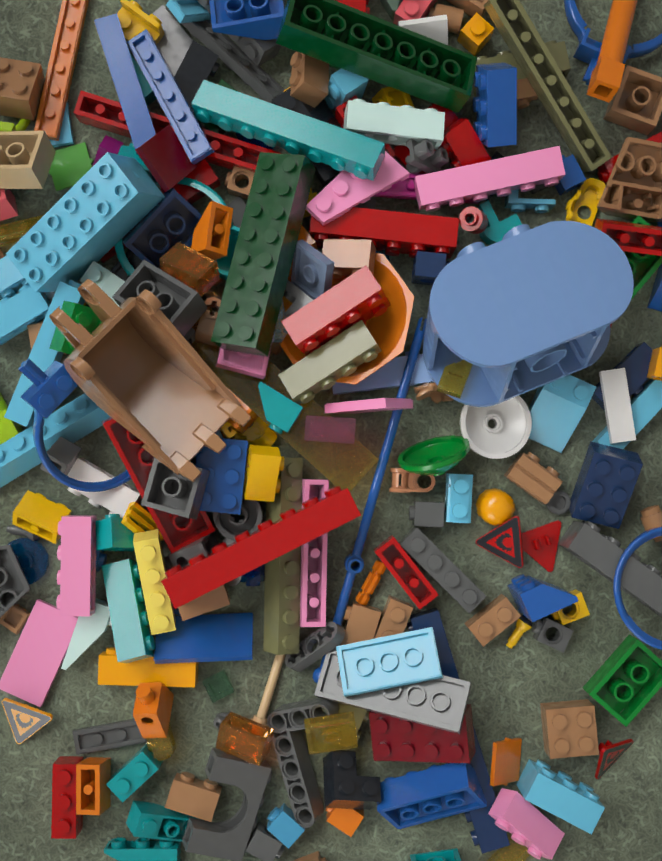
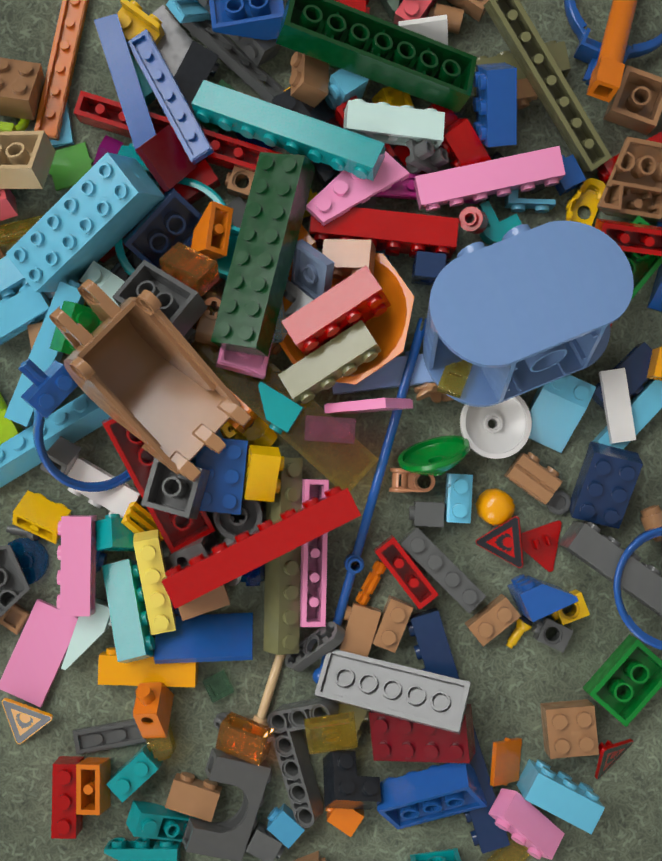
medium azure tile [336,627,443,697] -> none
light orange brick [457,12,494,56] -> none

